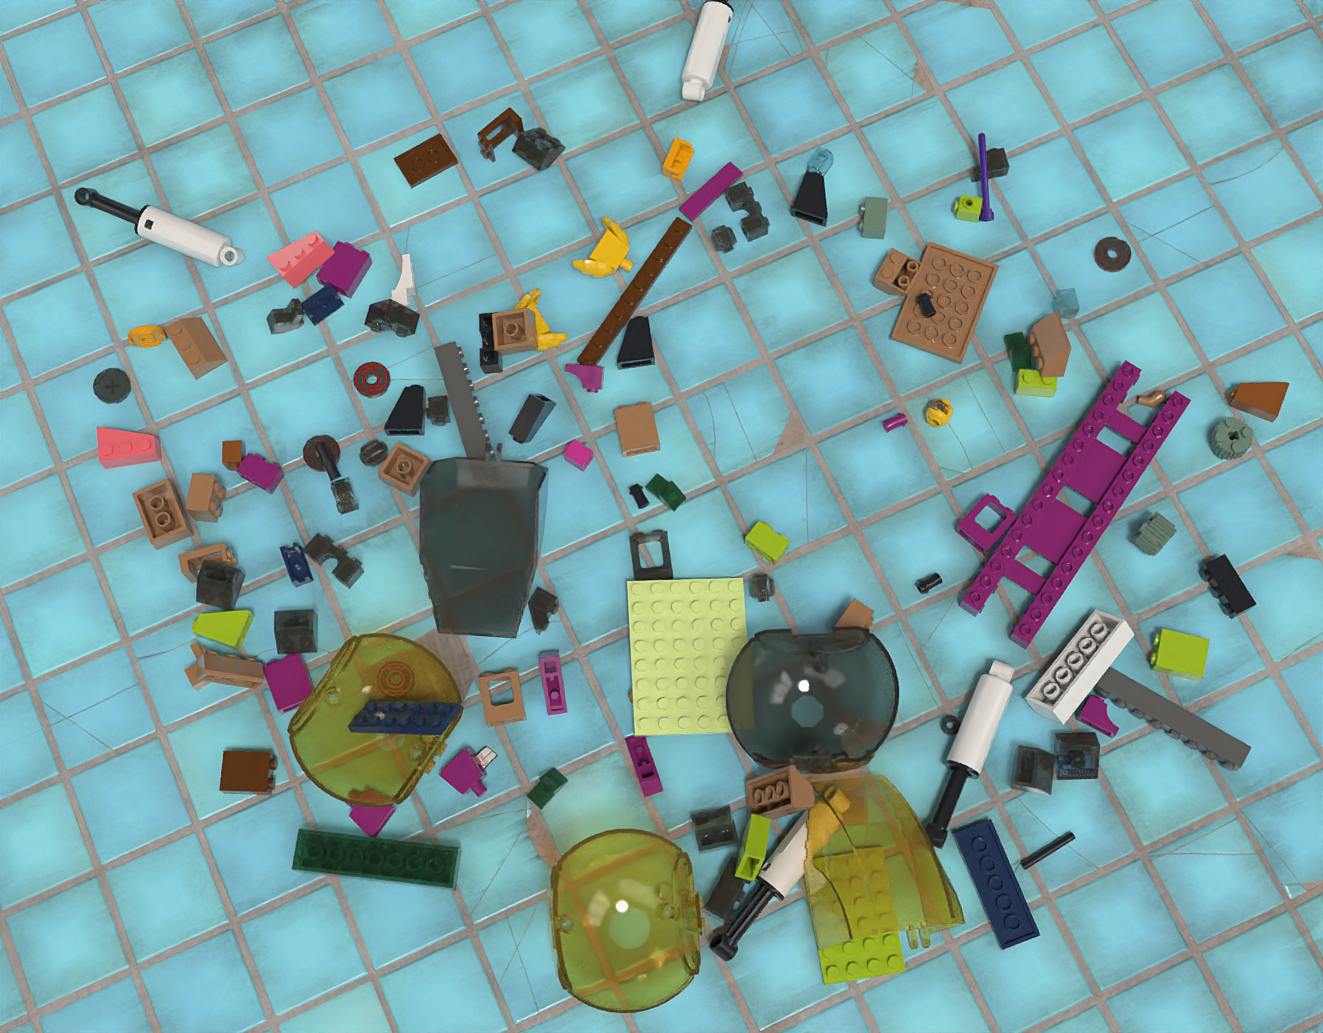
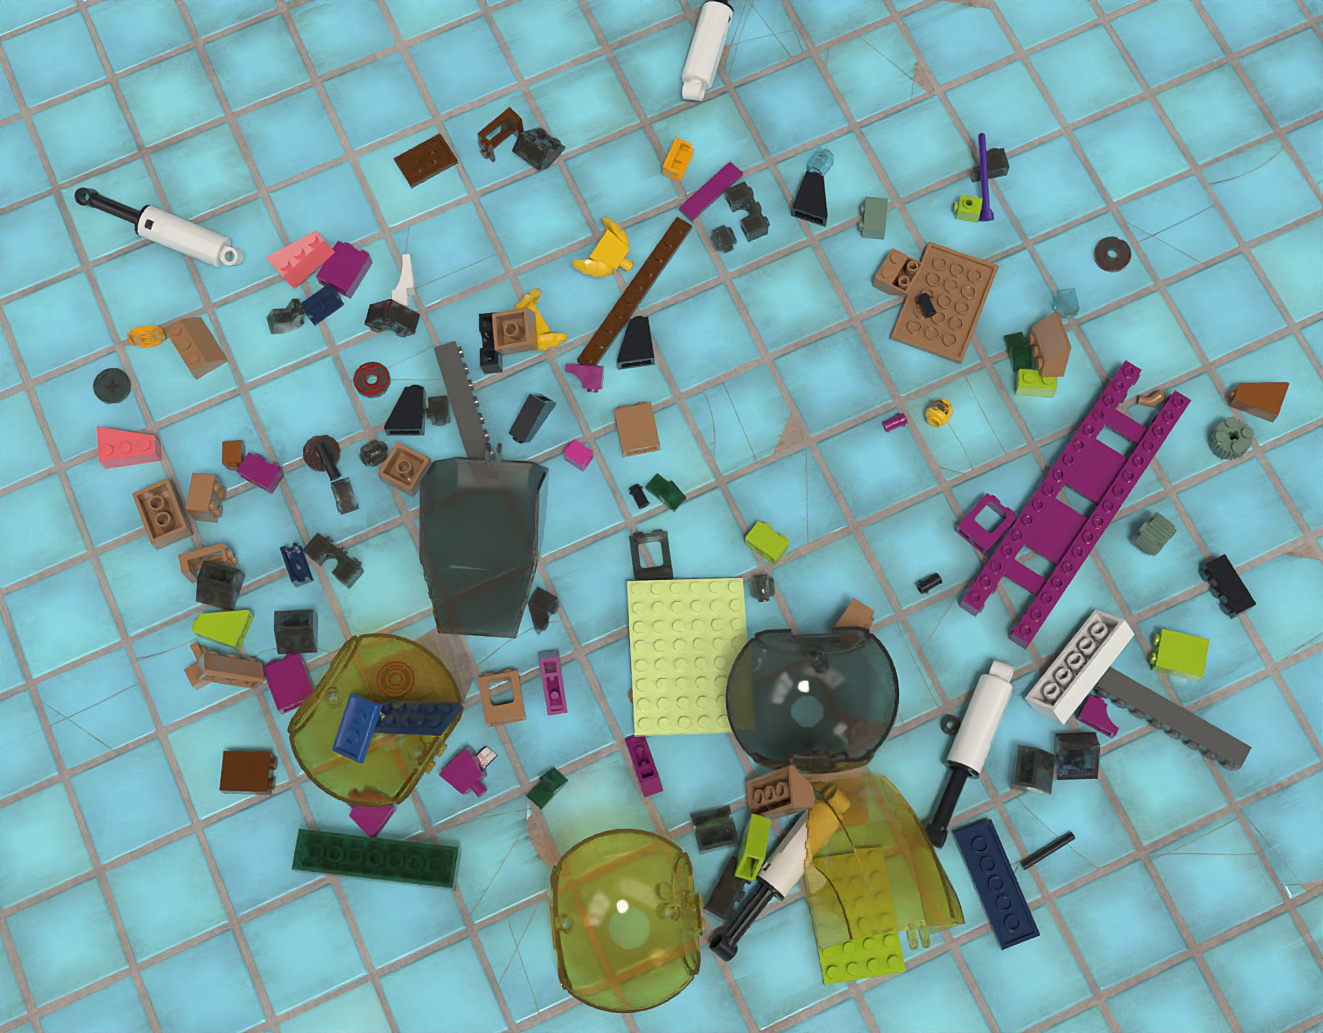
none -> blue tile [332,693,383,763]

